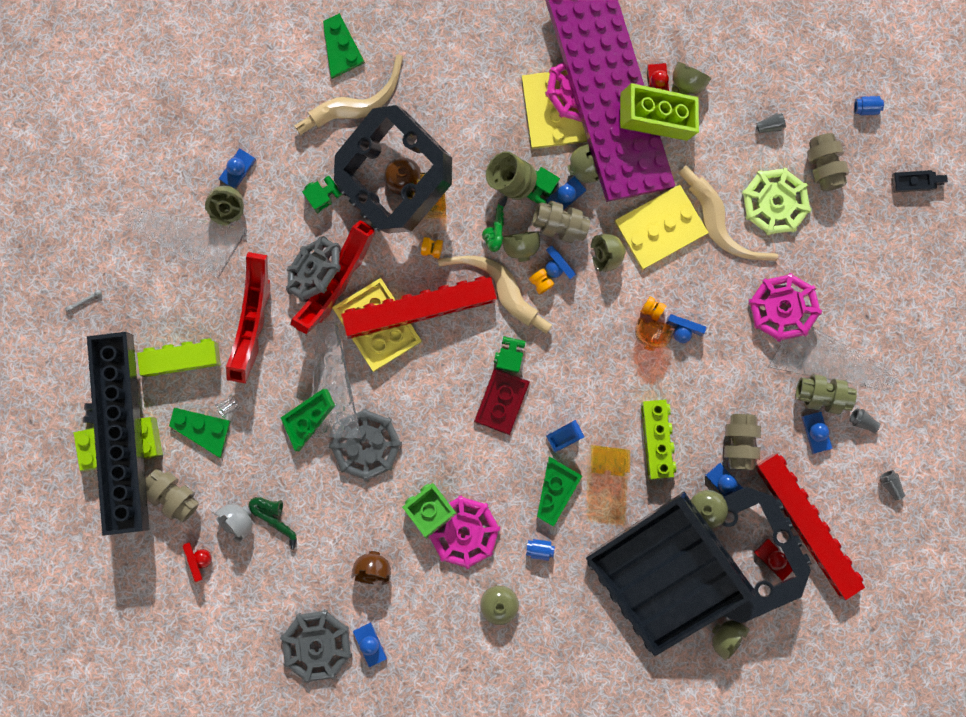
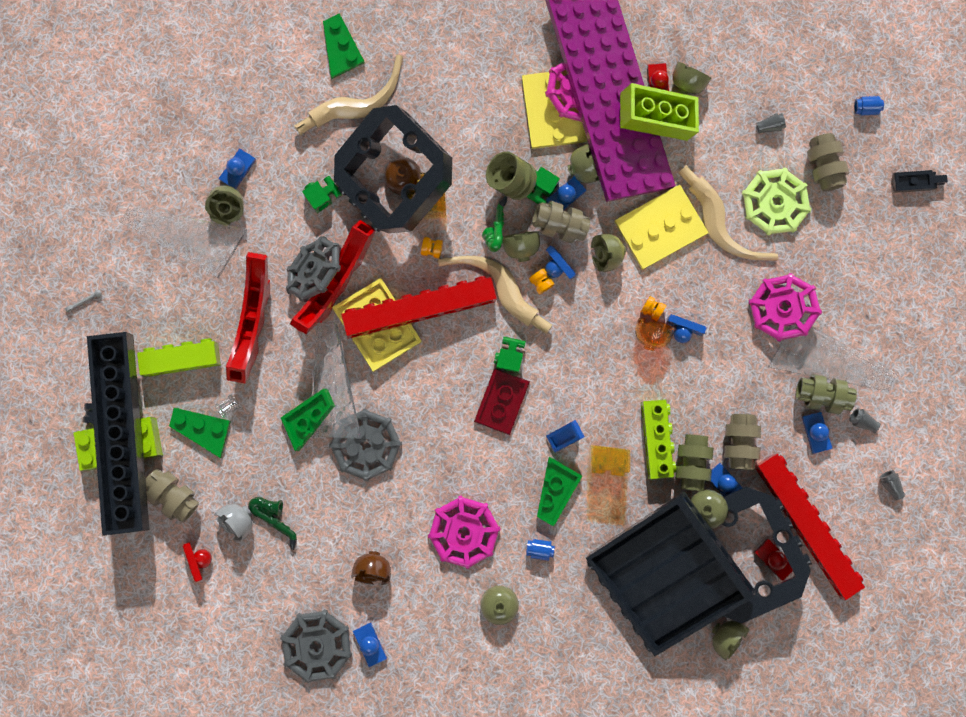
bright green plate [402,483,457,539] -> none
none -> olive piece [676,434,714,491]

